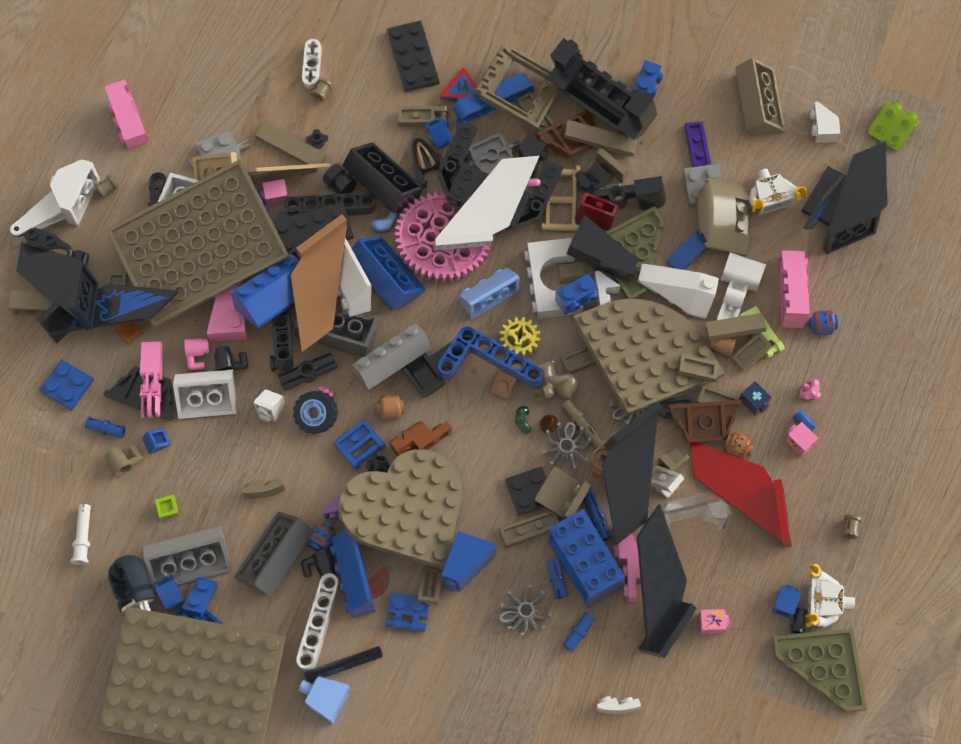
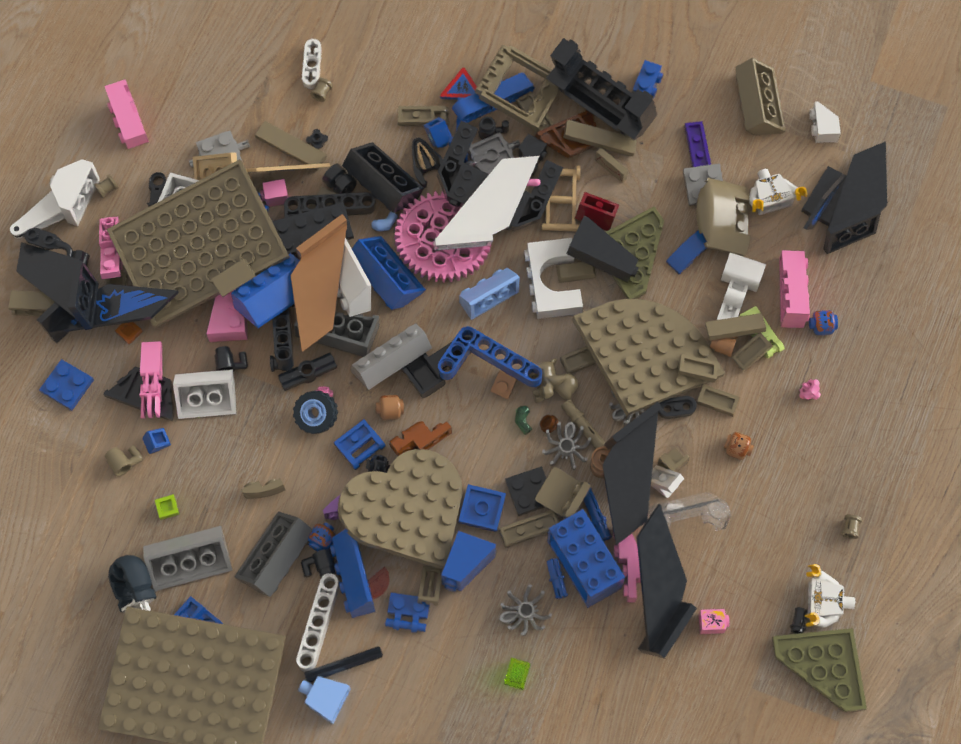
white pin [70,504,91,566] -> none
blue pin [85,417,126,438] -> none
blue brick [154,574,184,609] -> none
blue plate [182,577,218,618] -> none
bright pink piece [184,338,210,371] -> none
white slope [254,389,285,423] -> none
black plate [387,20,440,92] -> none
light yellow gear [500,317,541,358] -> none
blue brick [555,273,598,315] -> none
blue pin [562,612,596,652] -> none
black brick [574,161,614,193] -> none
black plate [589,176,666,210] -> none
white slope [594,271,620,306] -> none
white slope [596,696,641,714] -> none
white wedge [637,263,719,320] -> none
reddish brown wing [667,400,742,443] -> none
red piece [690,442,792,547] -> none
dark blue brick [739,381,771,415] -> none
blue brick [772,585,801,619] -> none
bright pink brick [785,422,818,457] -> none
blue pin [792,409,817,431] -> none
lime bracket [868,101,920,151] -> none
none -> bright pink slope [99,216,122,279]
none -> dark tan hinge [211,259,256,297]
none -> blue plate [458,484,506,532]
none -> black piece [478,116,509,140]
none -> clear neon green brick [504,657,531,690]

